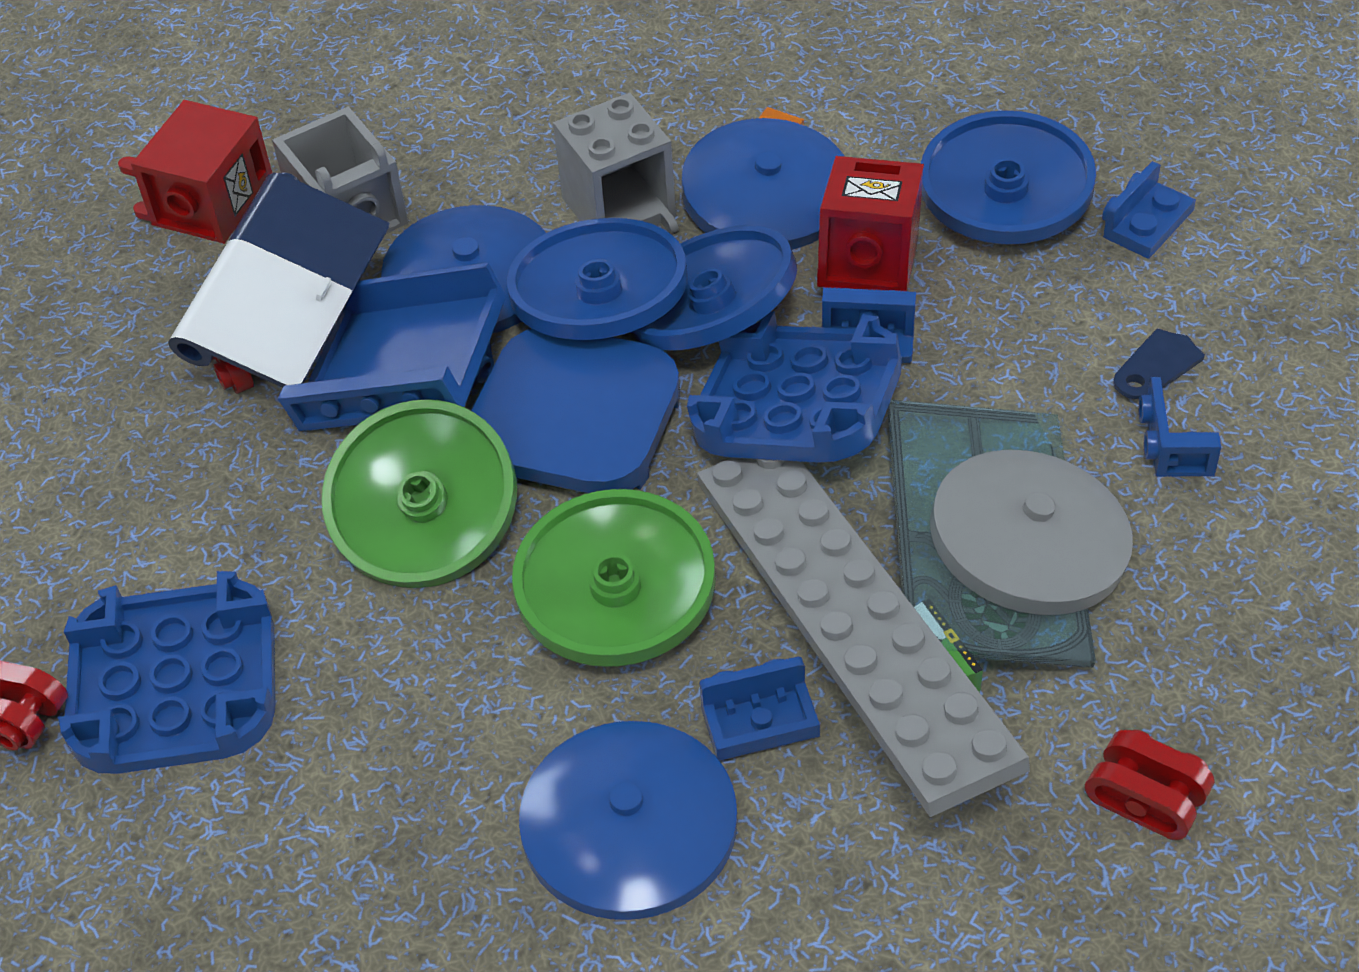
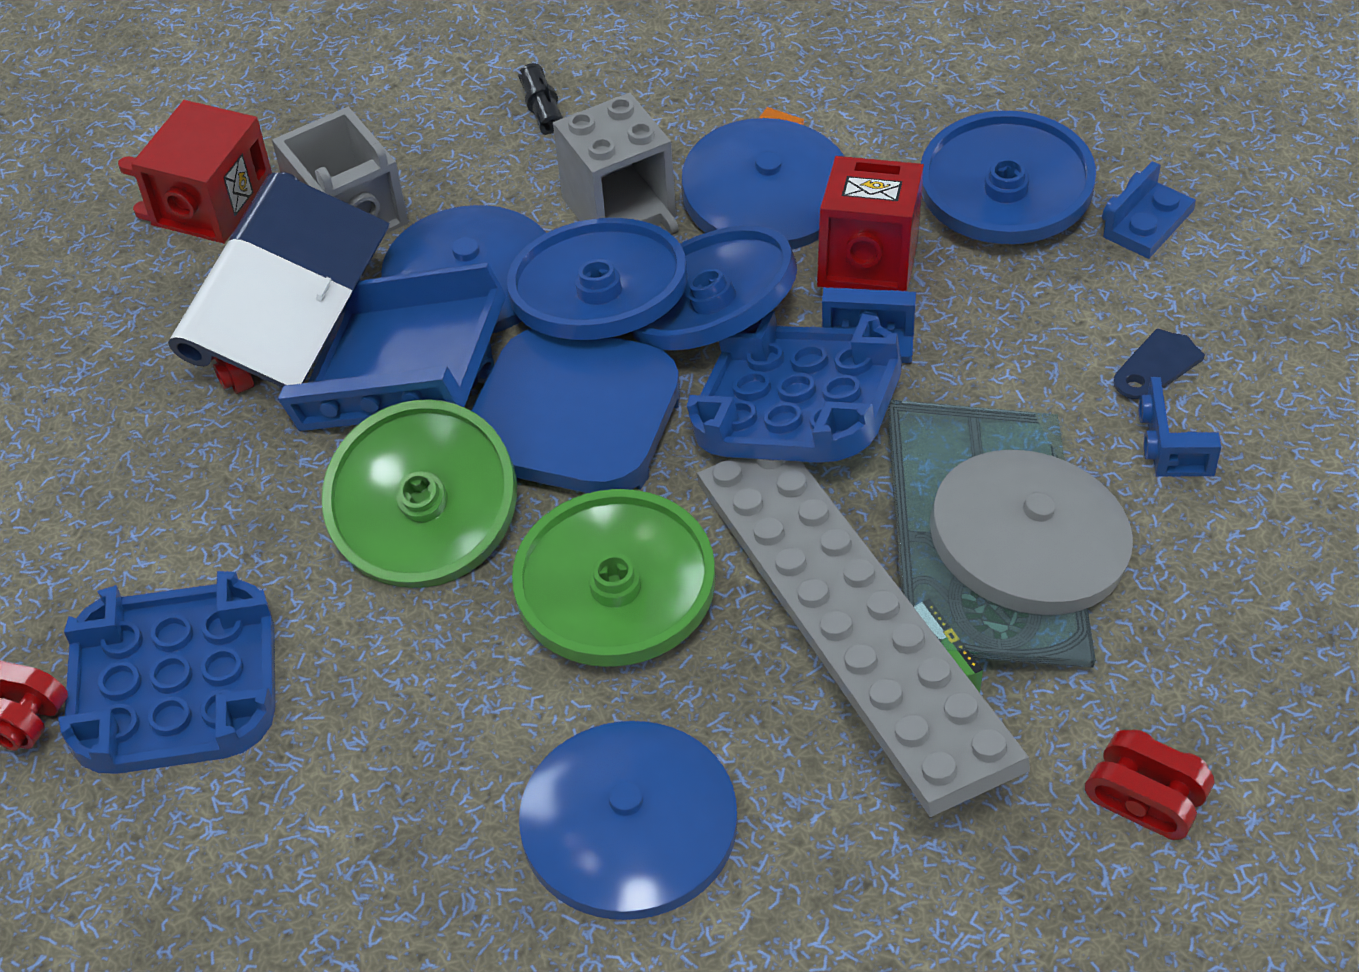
blue bracket [699,657,820,761] -> none
none -> black pin [518,63,563,135]

